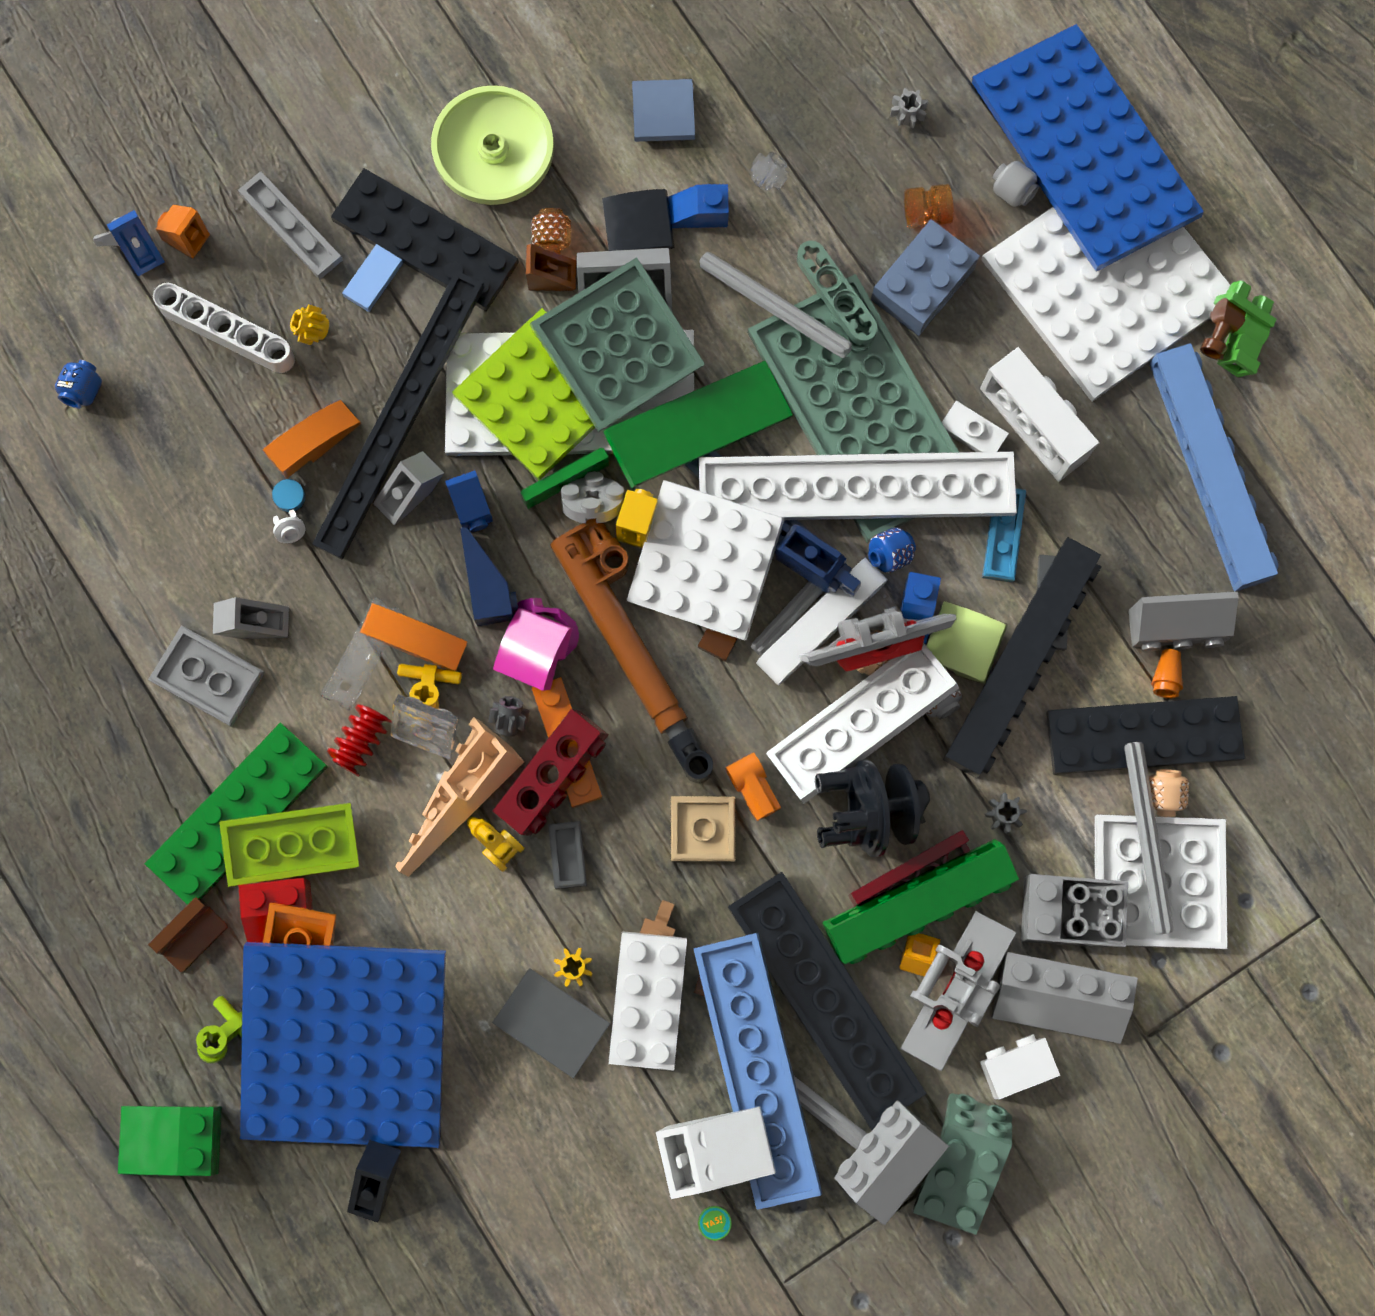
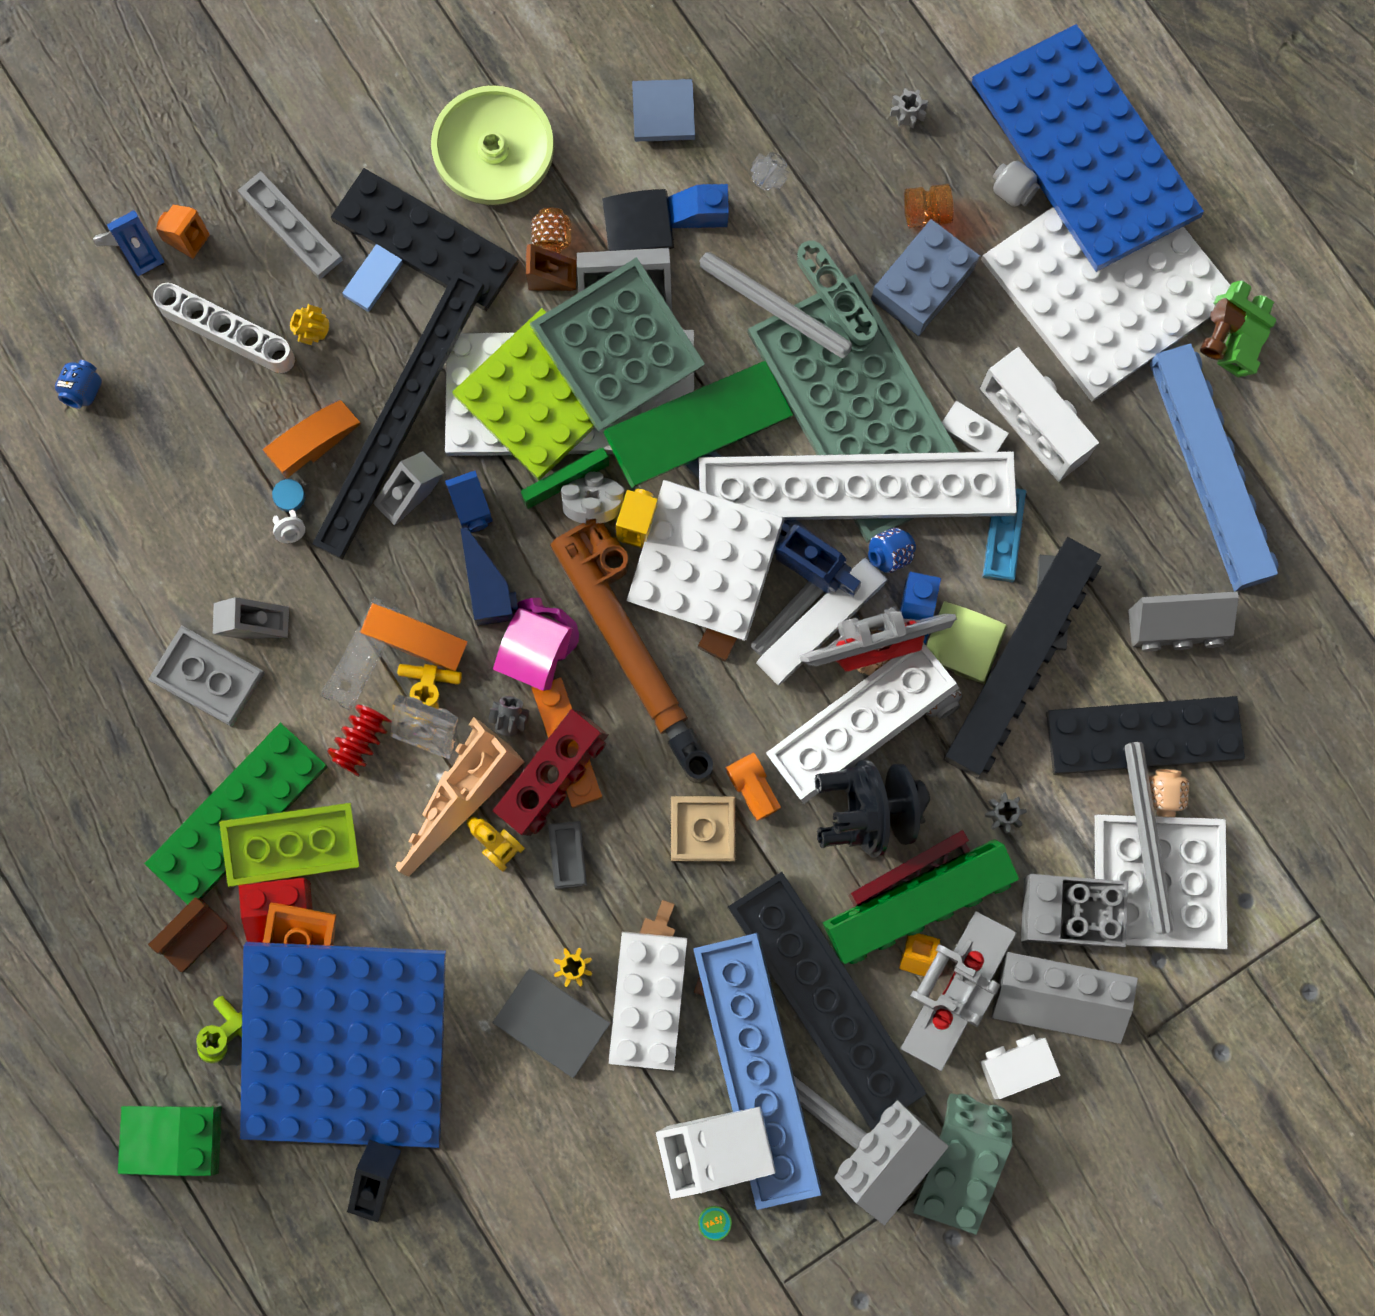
orange cone [1151,649,1183,698] -> none

